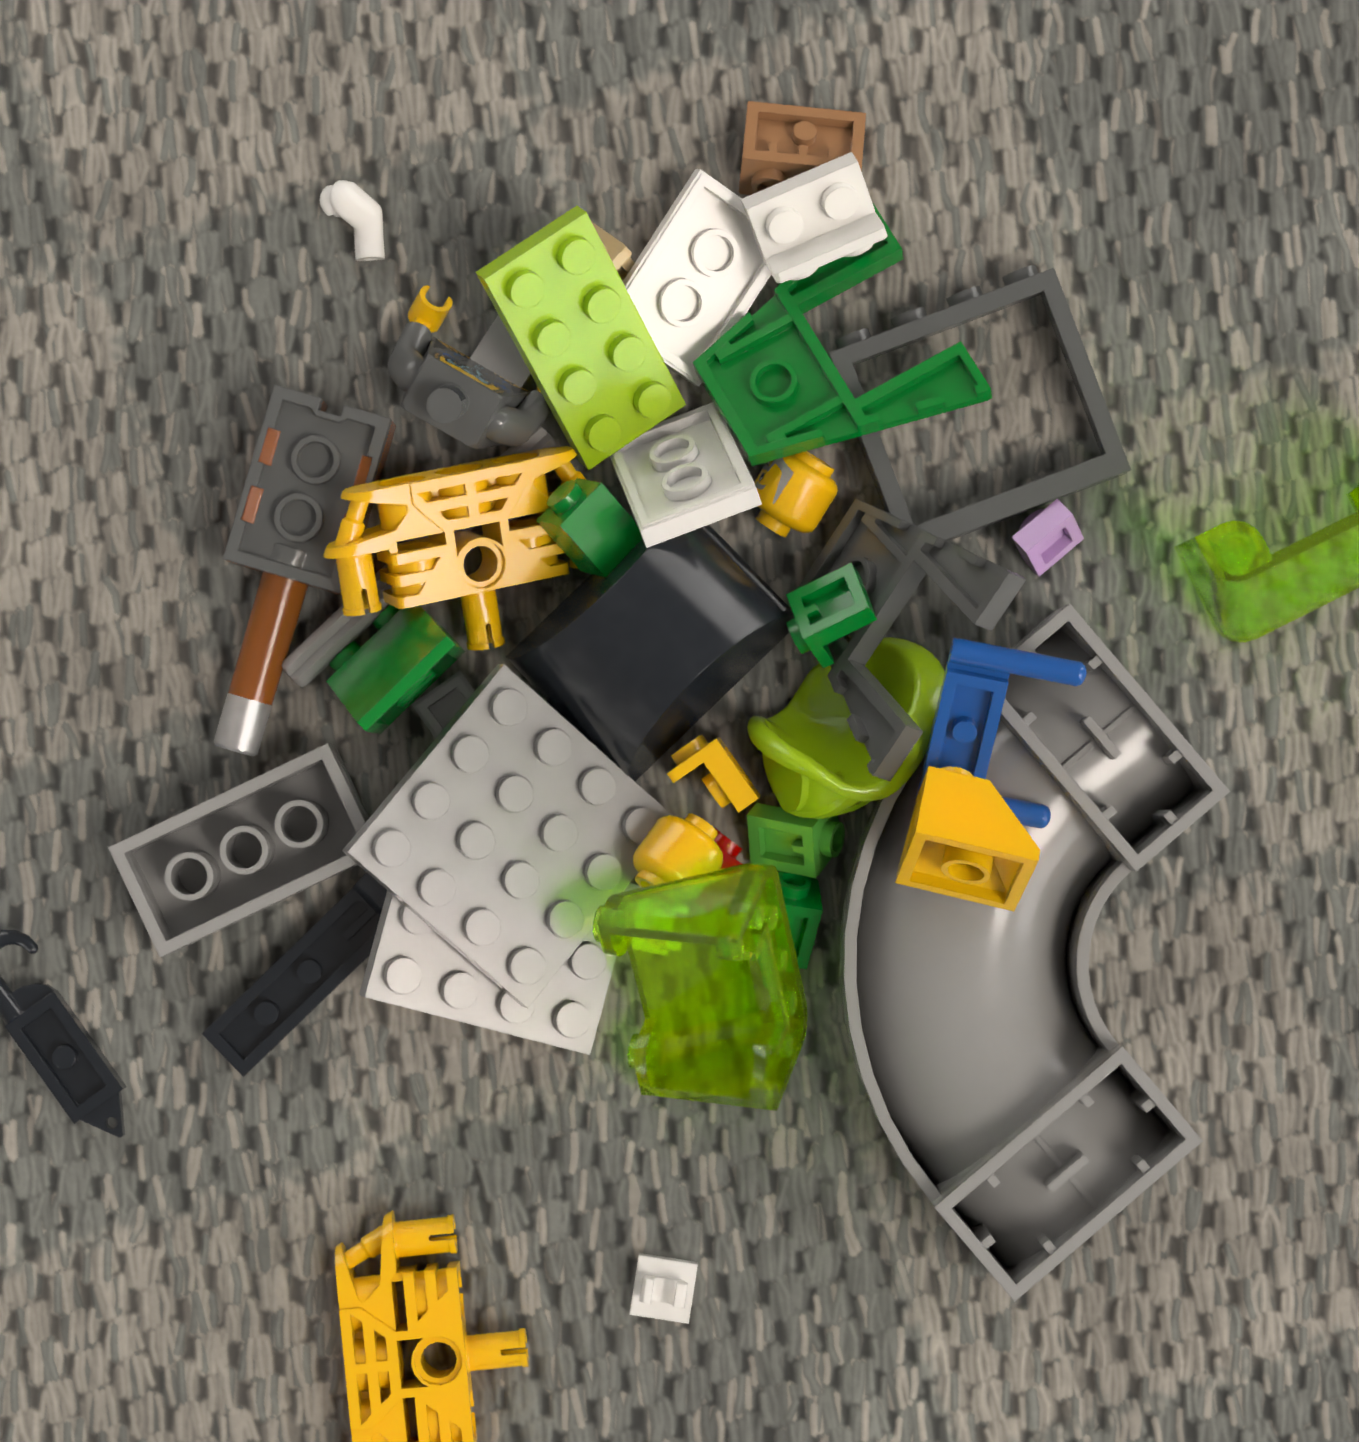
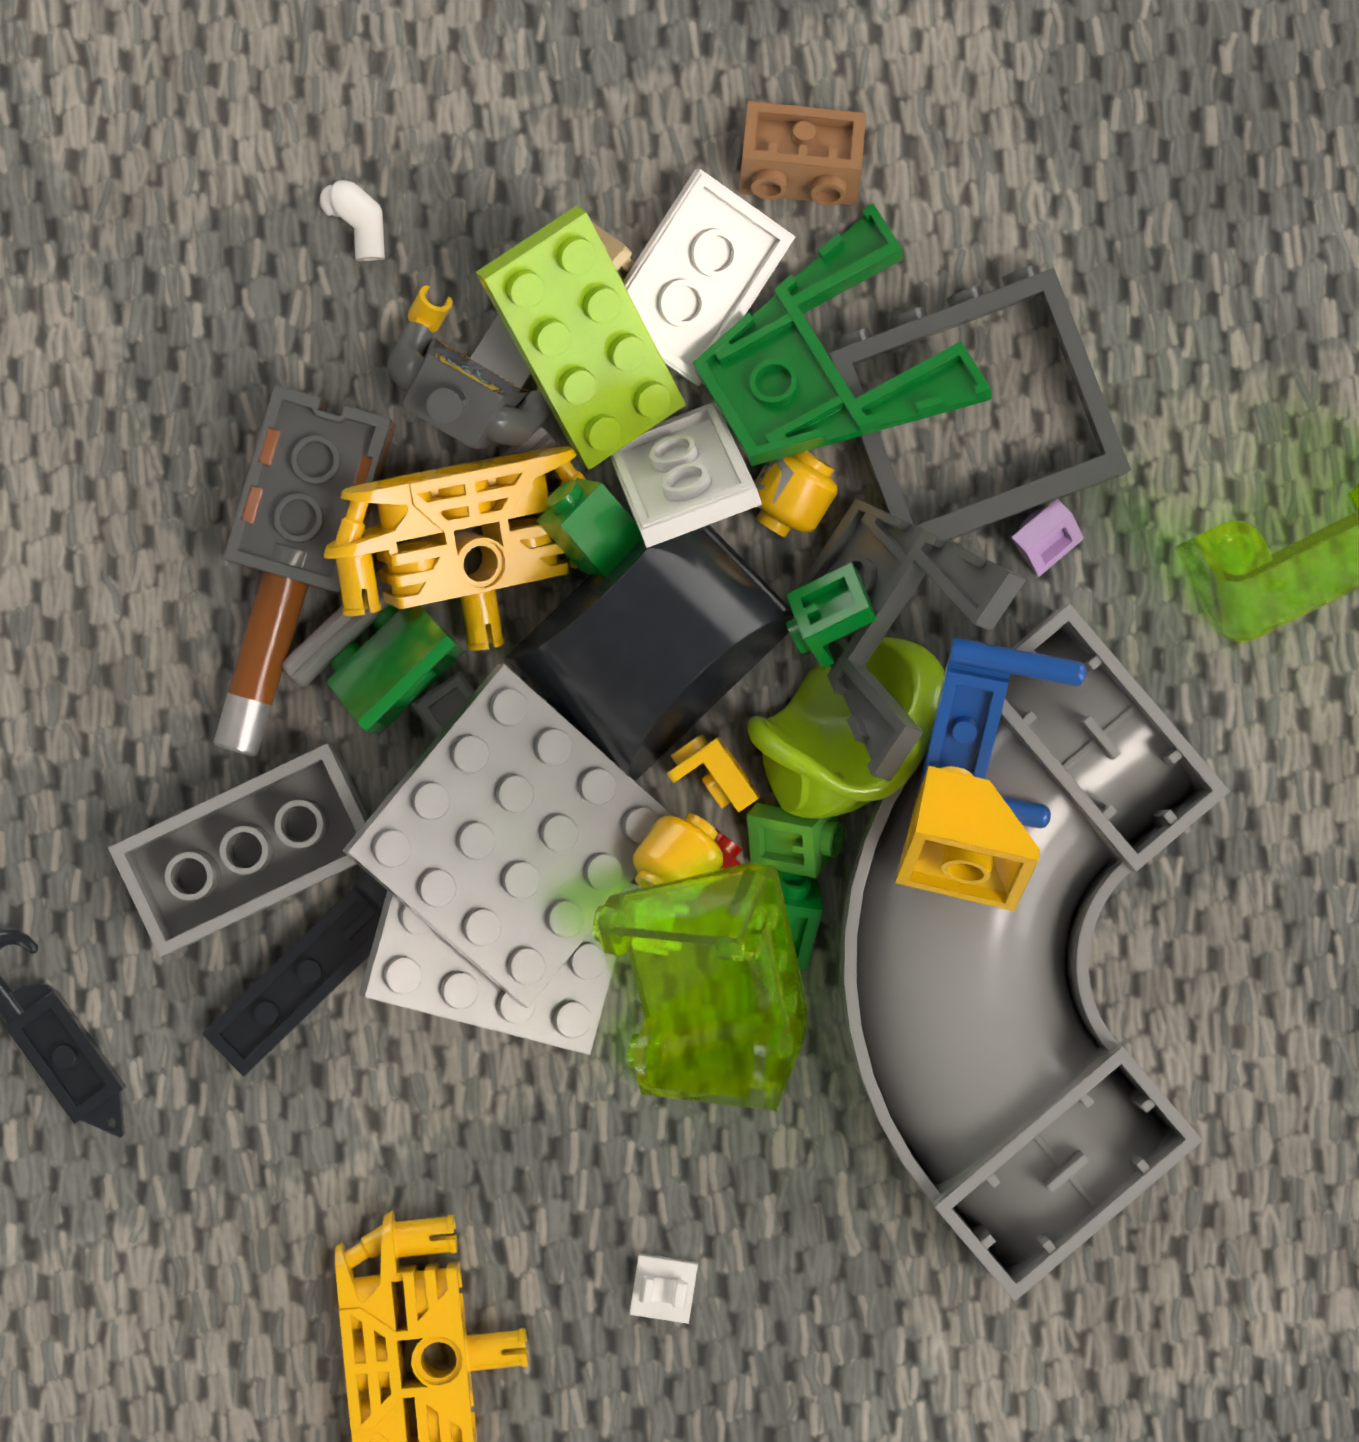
white bracket [741,152,887,283] -> none

